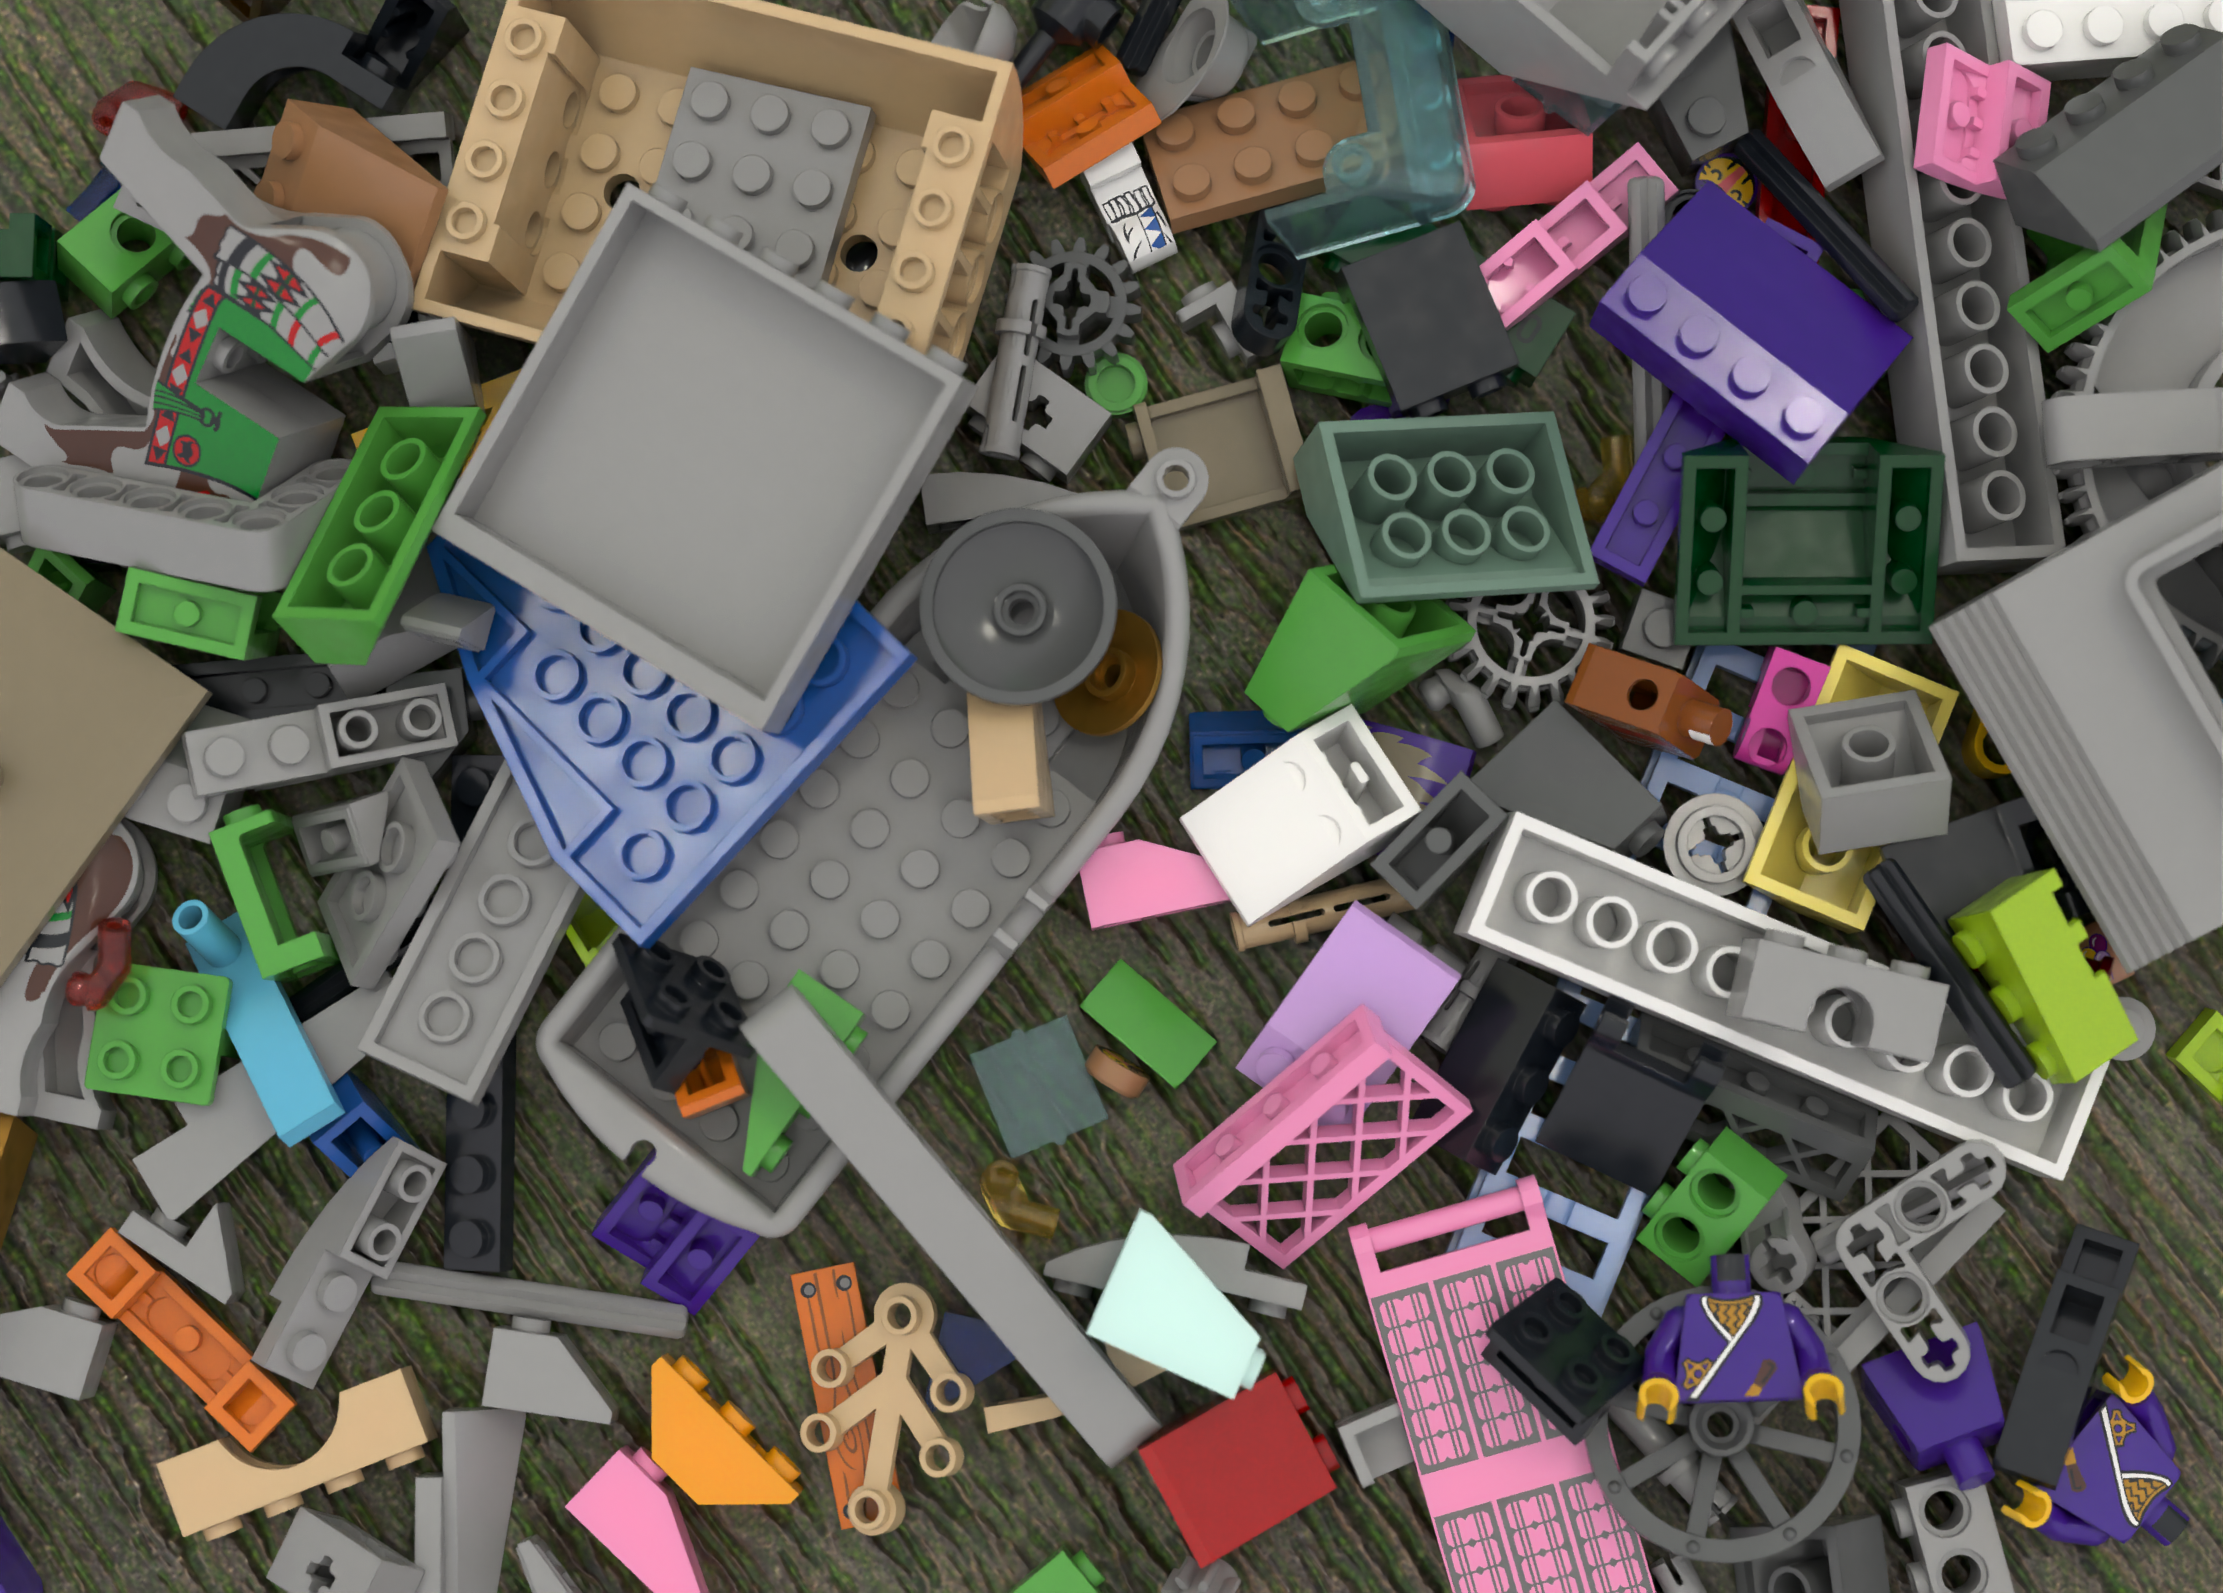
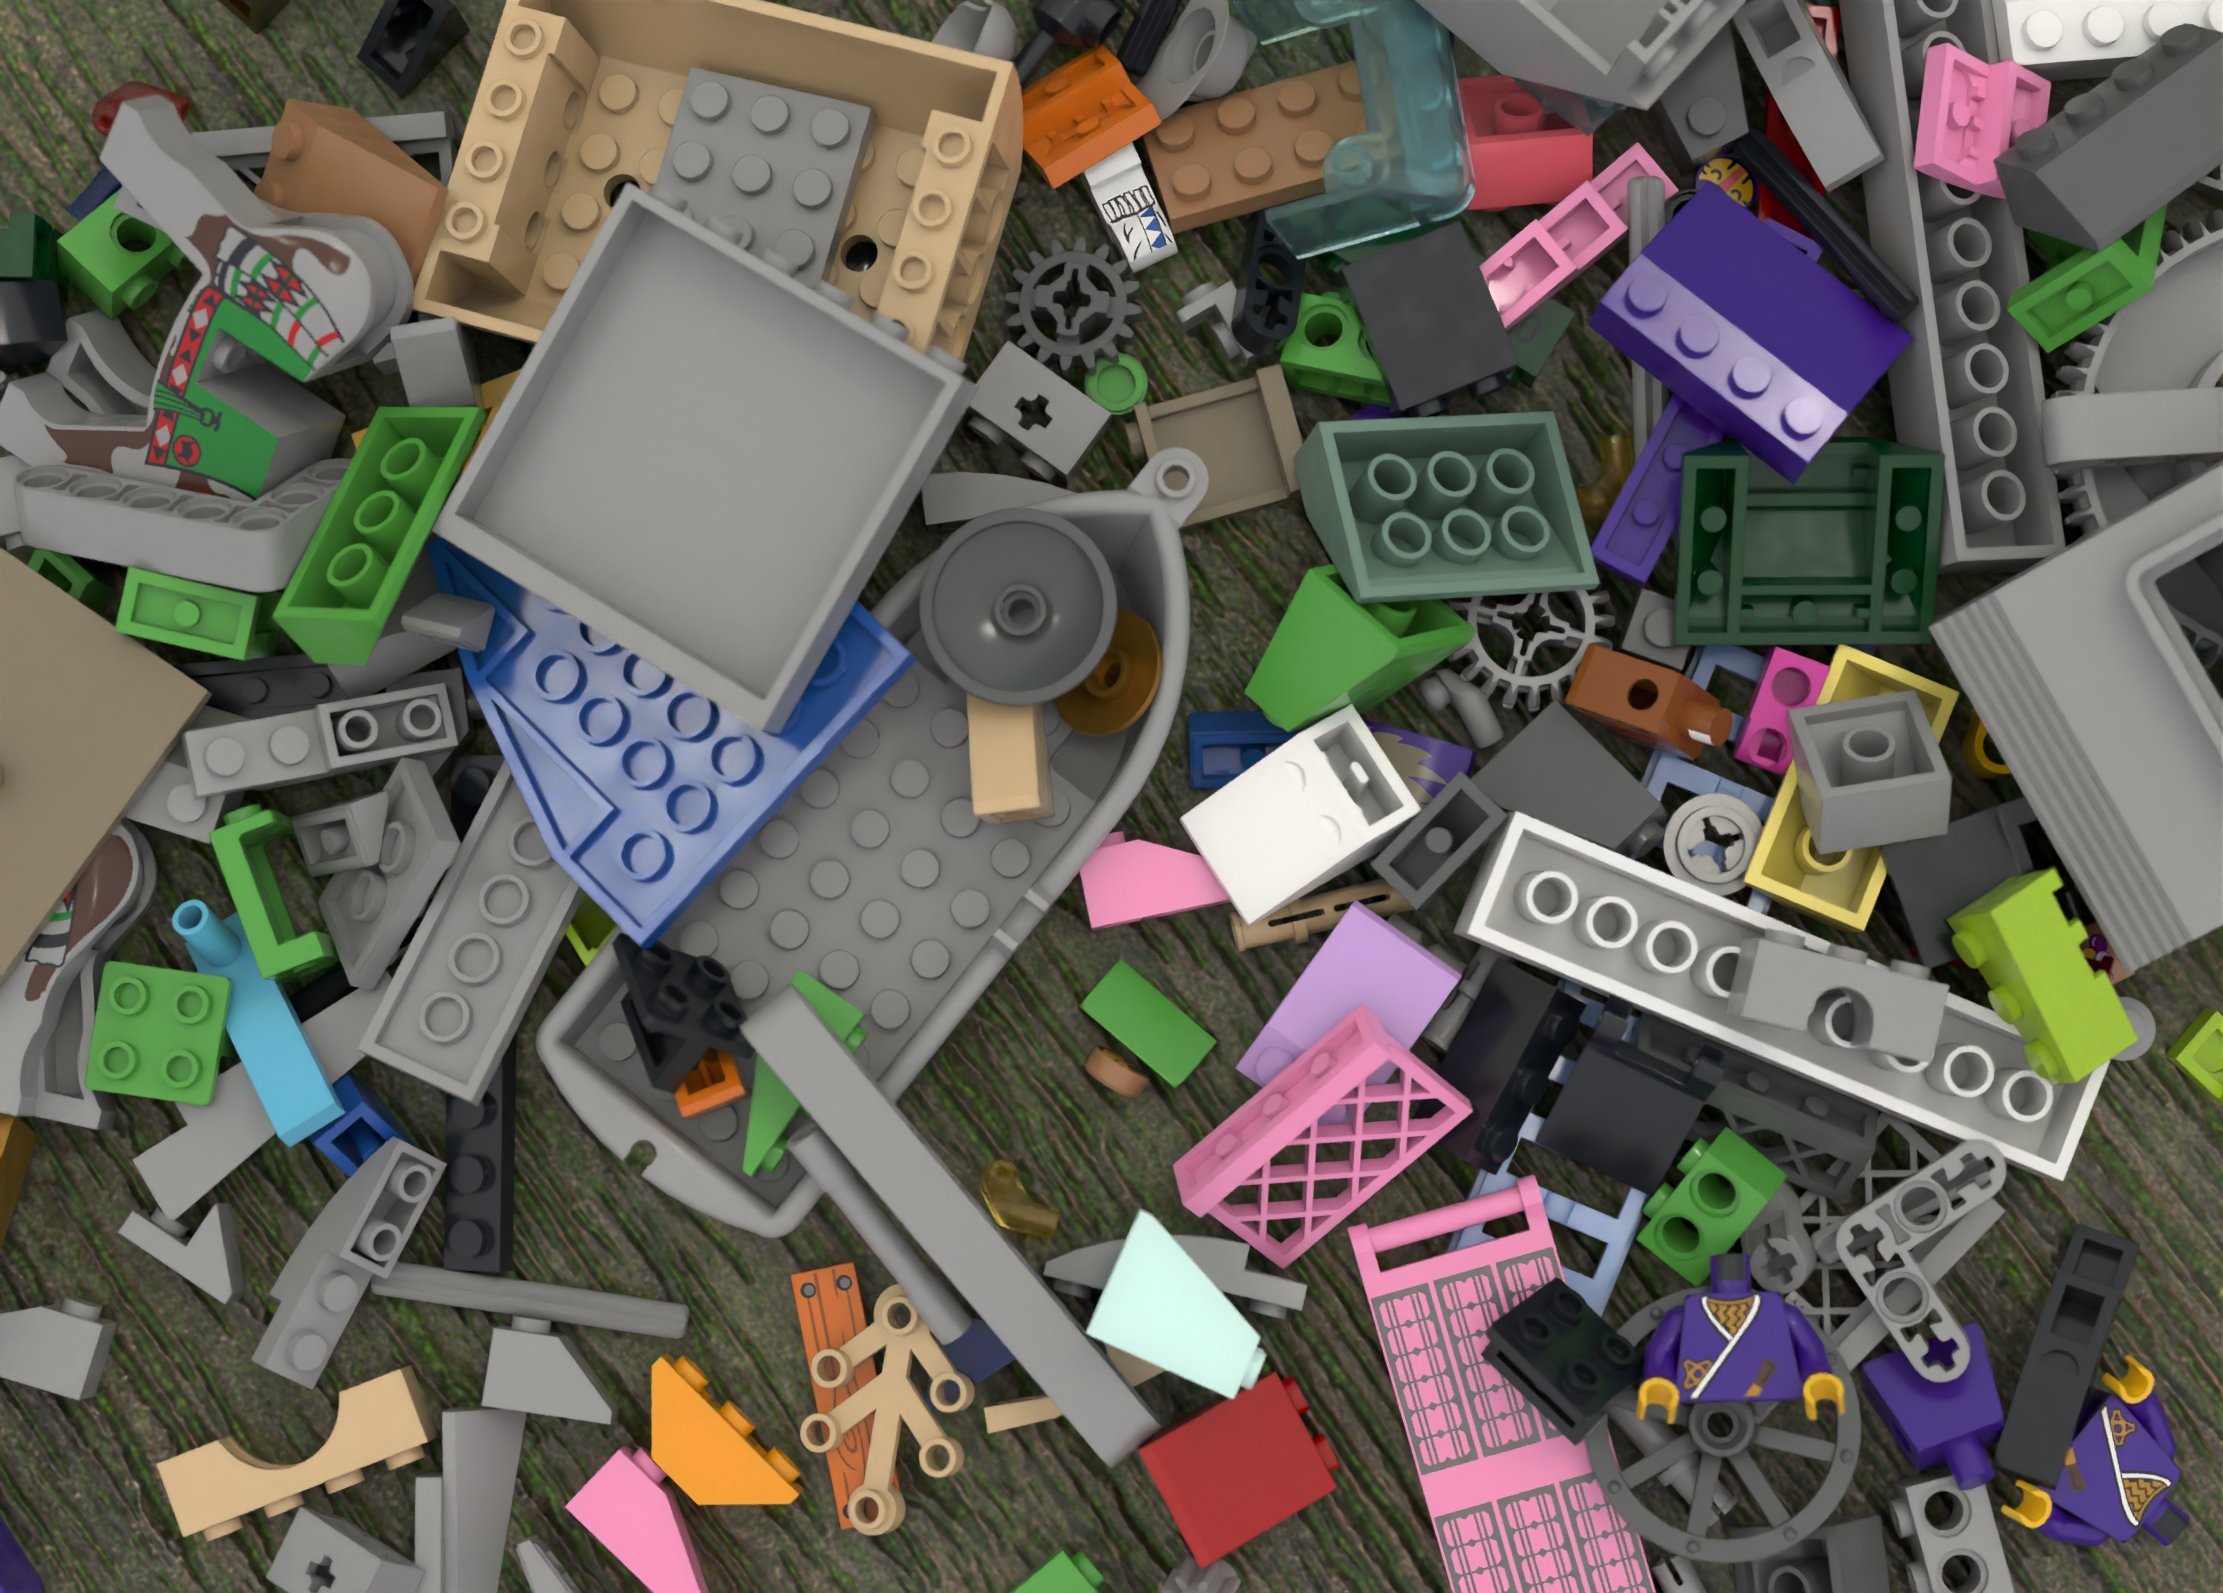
clear red arm [66,917,132,1011] -> none
orange slope [66,1227,297,1453] -> none
black arch [172,13,413,130] -> none
dark purple slope [591,1147,760,1316] -> none
clear light blue piece [969,1015,1109,1159] -> none
light grey pin [979,263,1052,460] -> none
light grey panel [1334,1397,1414,1488] -> none
black axle [1863,858,2037,1089] -> none
none -> light grey piece [786,1121,972,1344]

